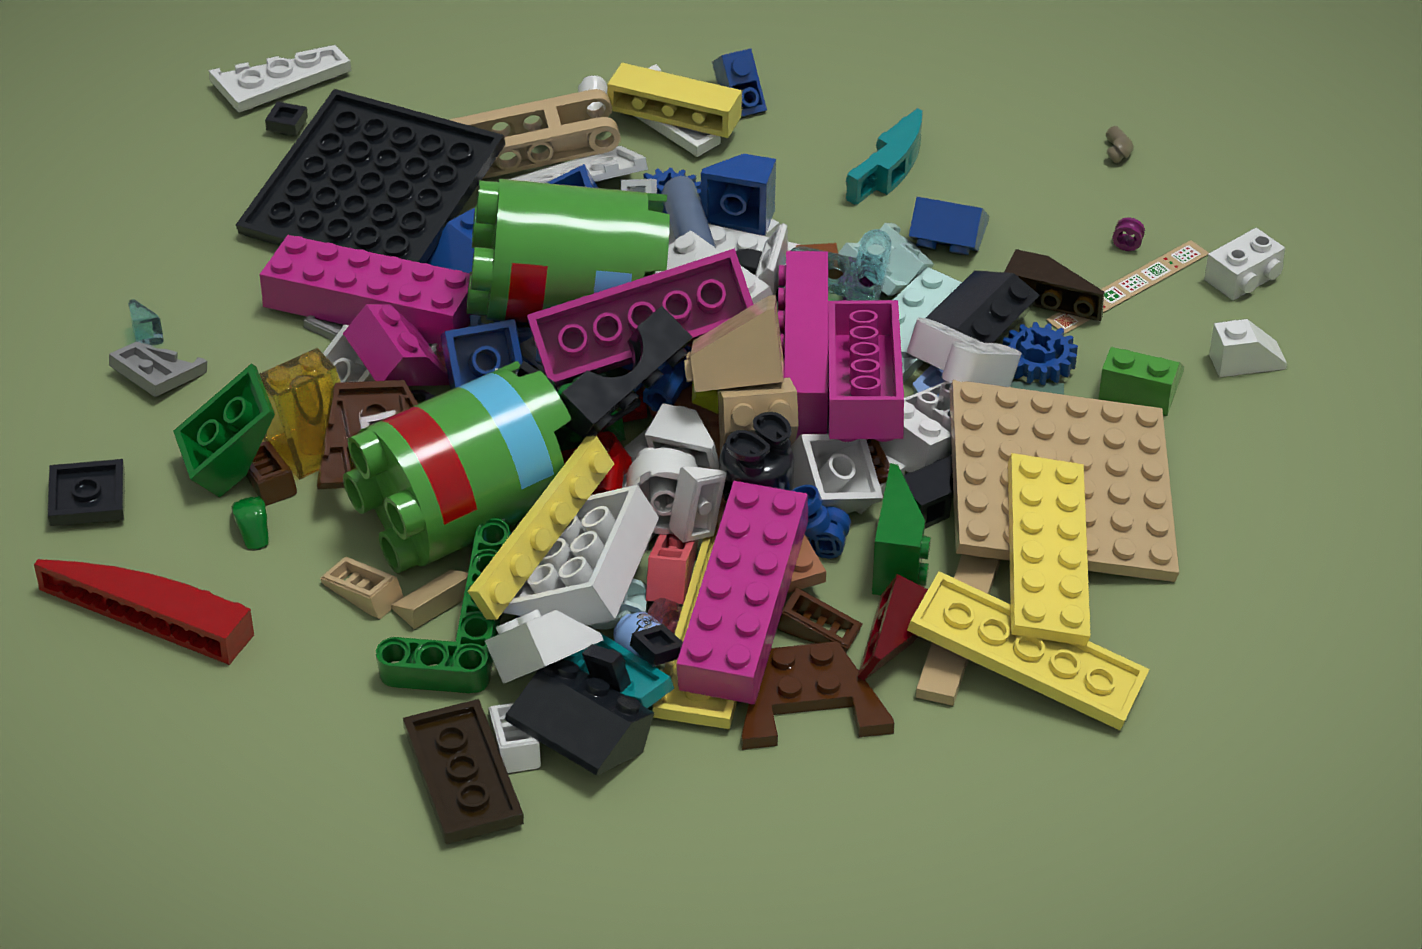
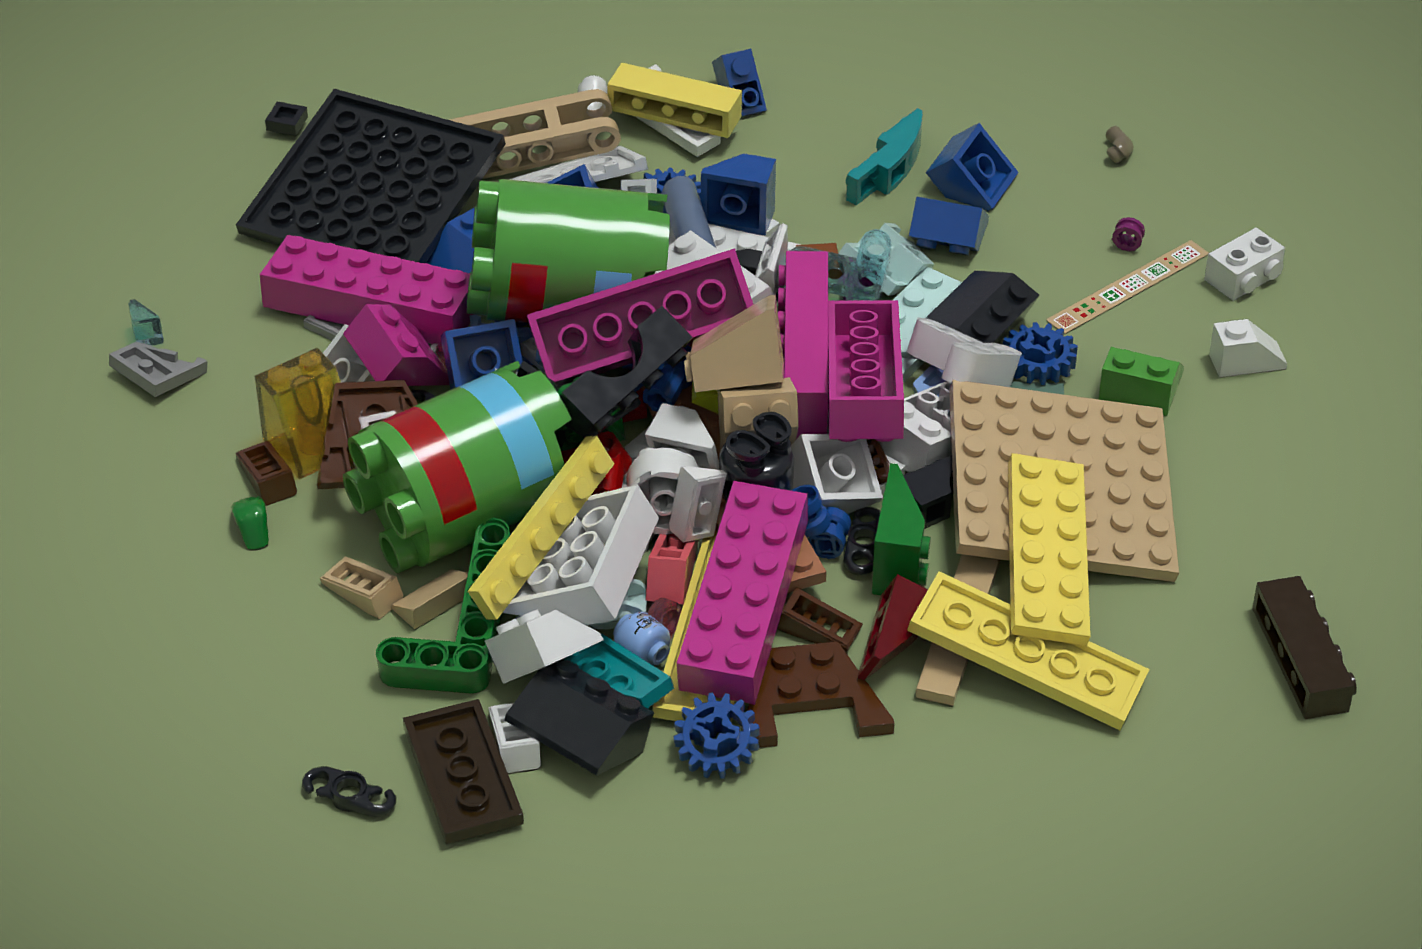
red slope [34,559,254,665] -> none
black plate [48,459,125,526] -> none
green slope [173,363,275,497] -> none
white wing [208,45,351,113] -> none
black plate [582,644,631,693] -> none
black plate [630,624,683,667] -> none
dark brown slope [1004,249,1104,321] -> none
none -> black piece [302,766,397,817]
none -> blue gear [674,692,760,779]
none -> black piece [843,506,881,575]
none -> blue slope [926,123,1019,211]
none -> dark brown brick [1252,576,1357,719]

